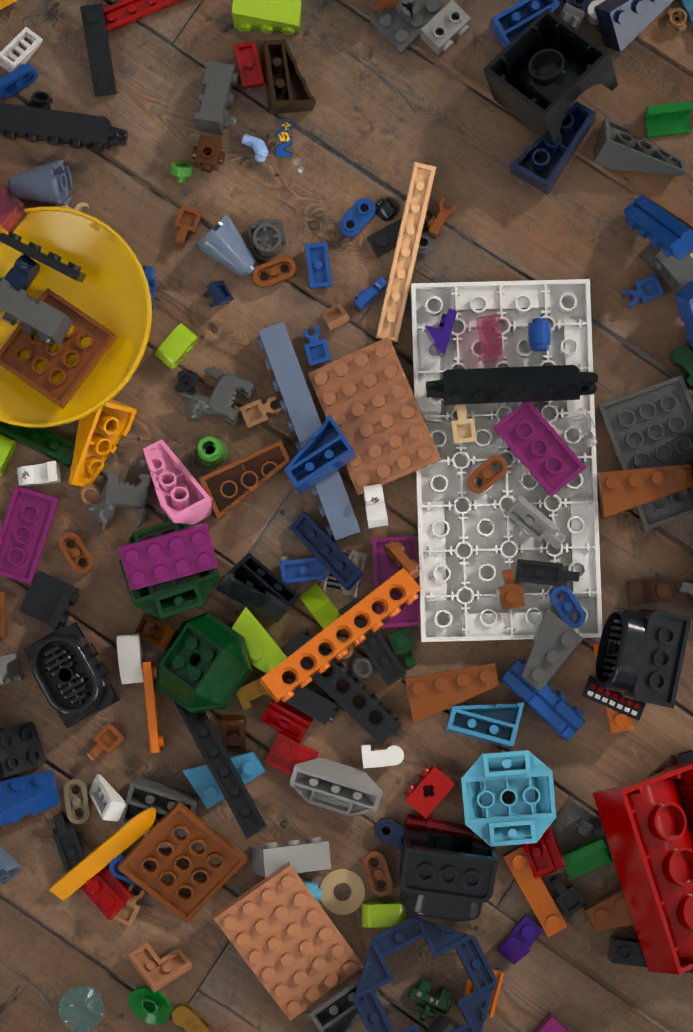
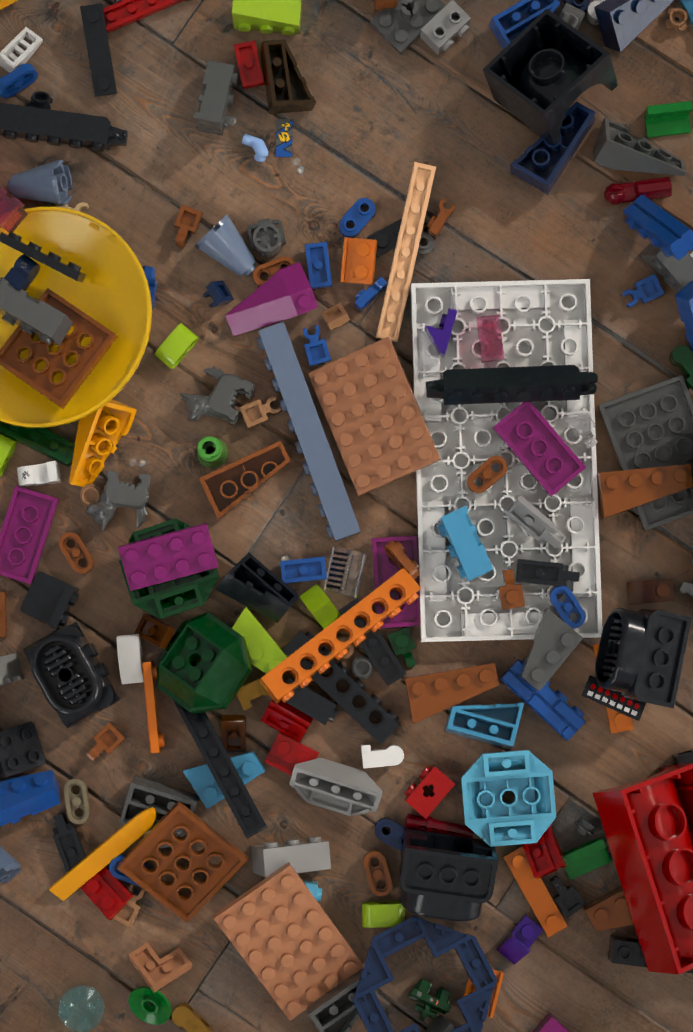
white slope [88,774,126,822] -> none
bright pink wedge [143,439,212,525] -> none
bright green tile [170,161,193,183] -> none
black plate [175,370,199,394] -> none
reddish brown brick [192,135,225,173] -> none
blue wedge [284,414,357,494] -> none
dark blue plate [289,511,364,590] -> none
tan piece [320,869,365,915] -> none
white leg [363,484,389,528] -> none
black piece [375,197,399,222] -> none
tan plate [451,404,477,444] -> none
blue brick [528,318,551,352] -> none
none -> magenta wedge [225,262,318,336]
none -> orange plate [340,237,377,285]
none -> dark azure wedge [437,506,494,582]
none -> dark red piece [604,177,672,205]

